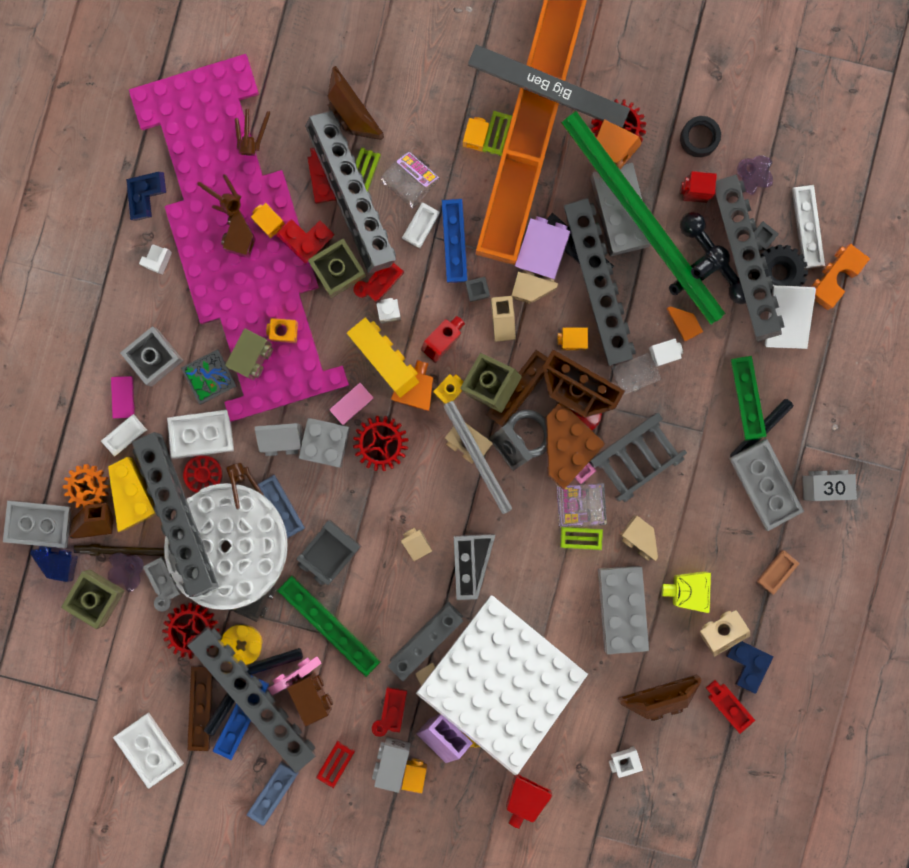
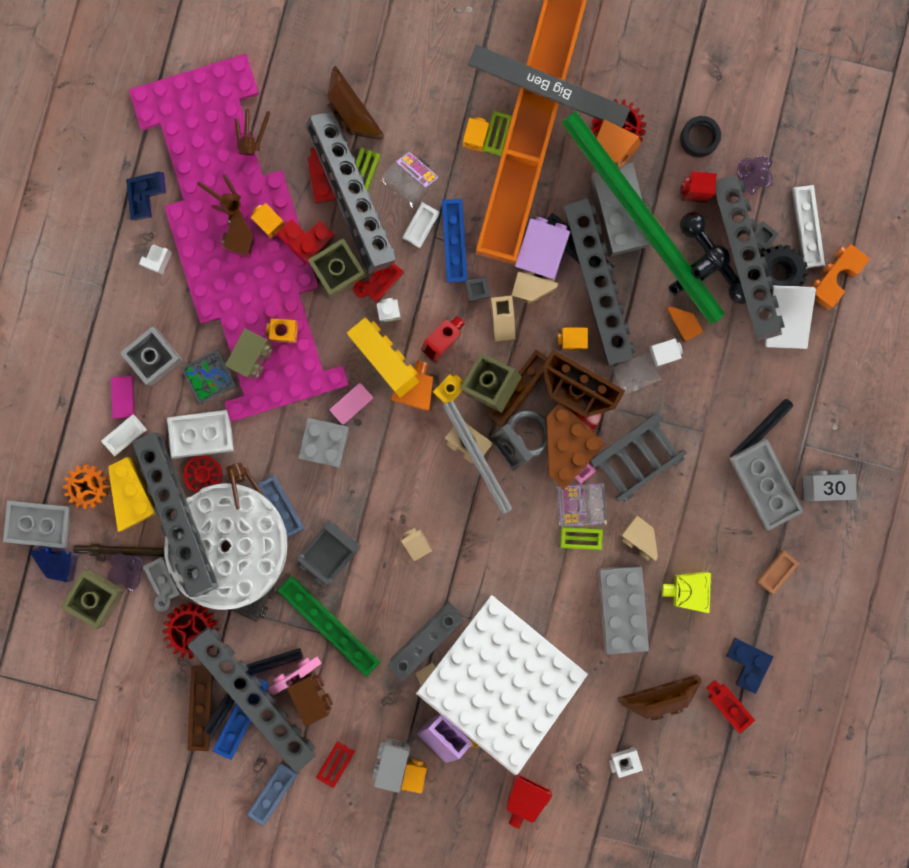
reddish brown slope [70,503,114,539] -> none
white tile [113,712,184,789] -> none
yellow plate [221,624,262,665] -> none
light grey slope [255,423,303,456] -> none
red gear [353,416,409,471] -> none
red hinge [371,687,407,737] -> none
light grey wedge [454,534,495,600] -> none
tan brick [700,610,750,657] -> none
green plate [731,356,767,441] -> none

